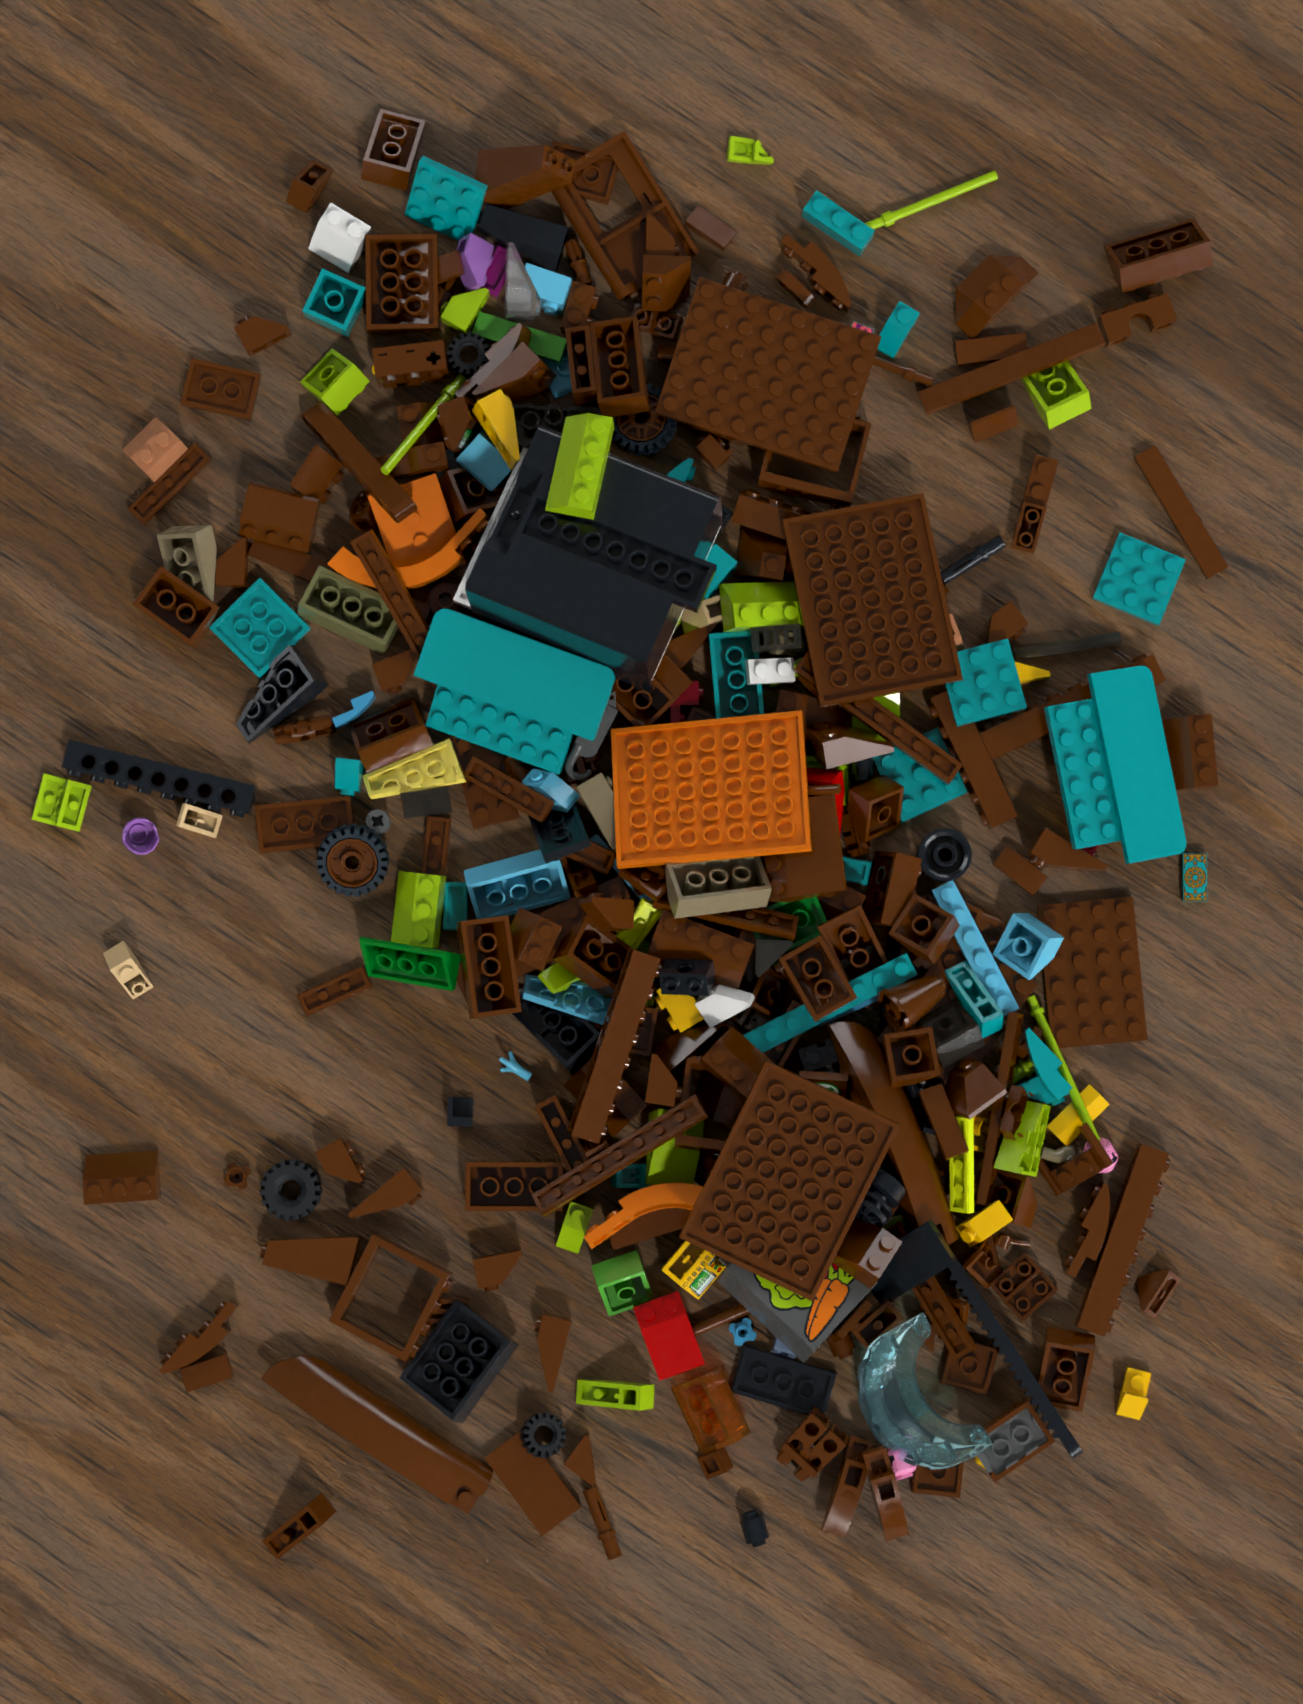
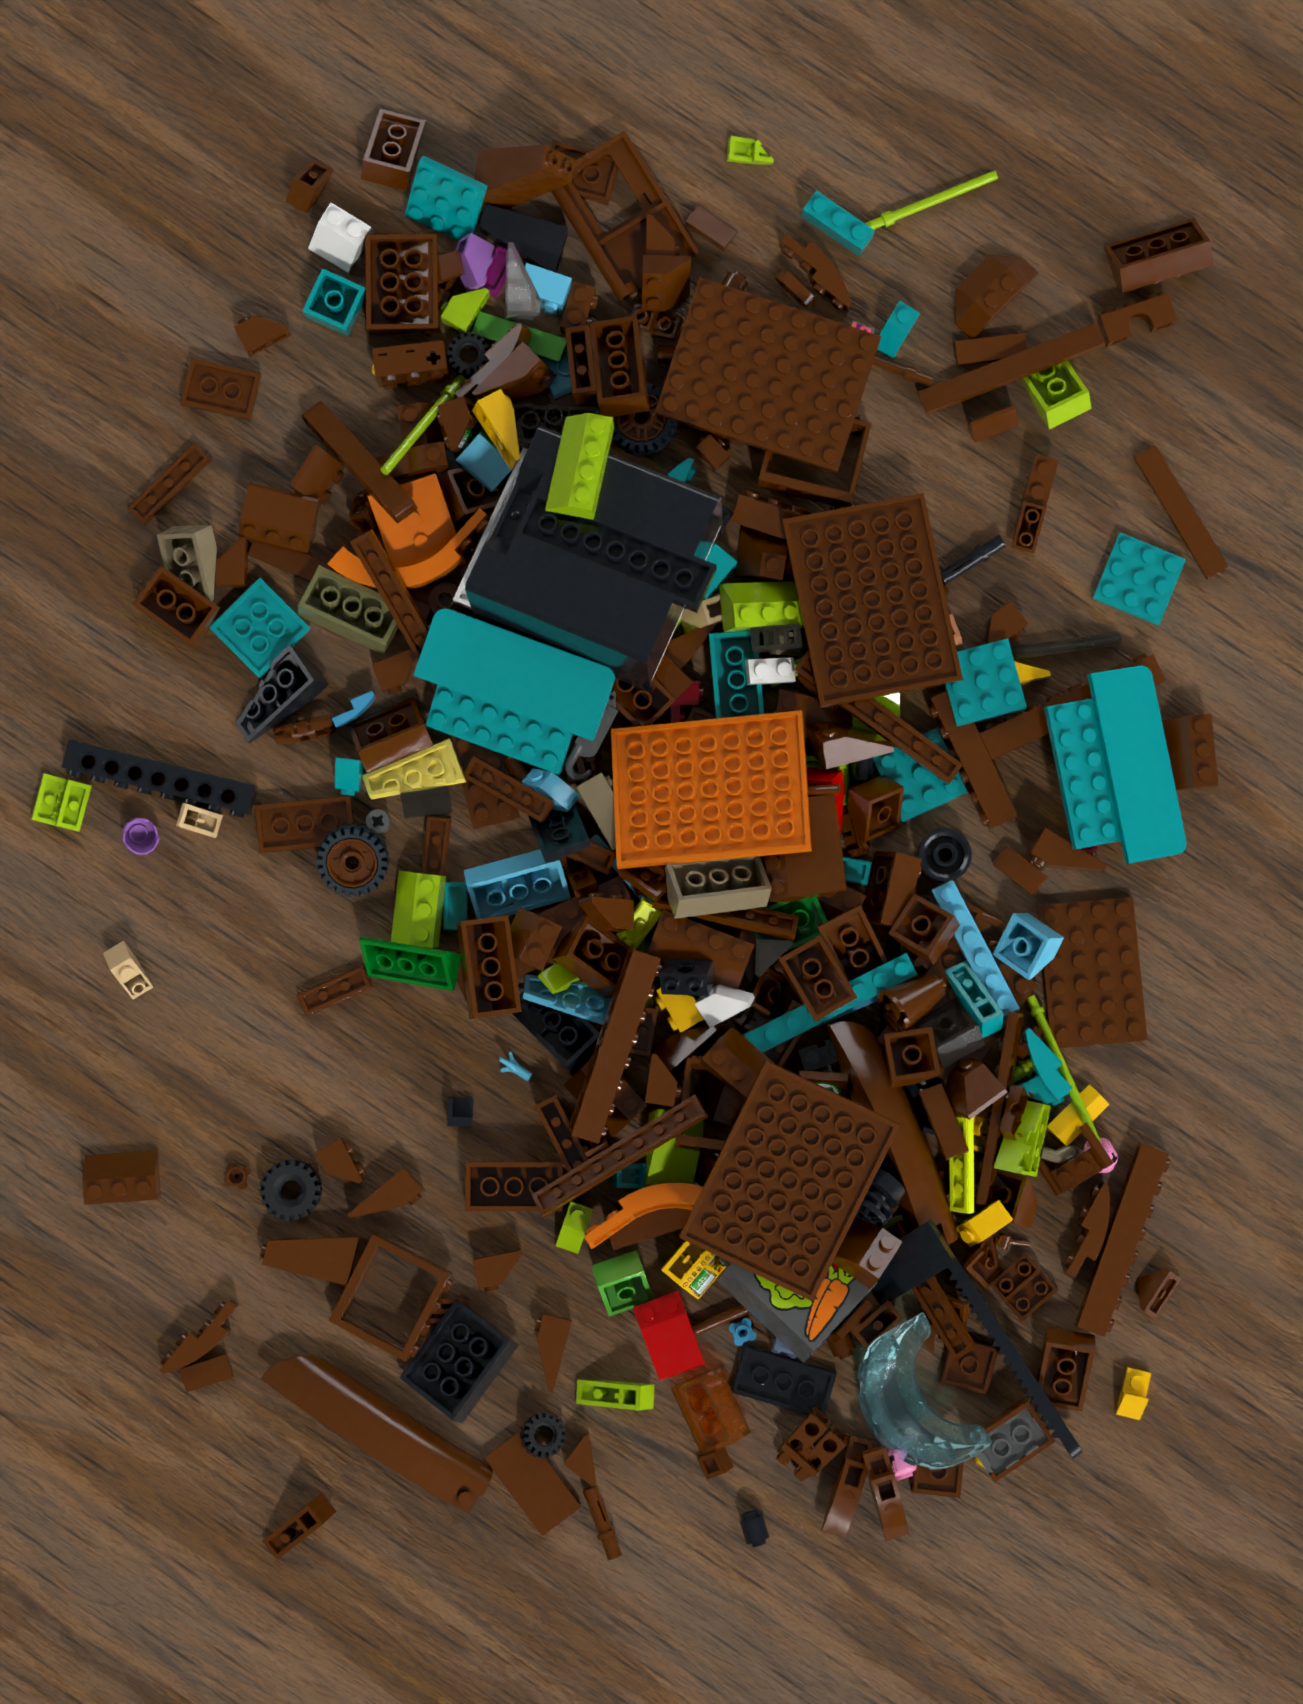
nougat slope [122,417,188,482] -> none
lime slope [300,348,370,416] -> none
reddish brown axle [565,239,592,285] -> none
tile [1182,853,1207,902] -> none

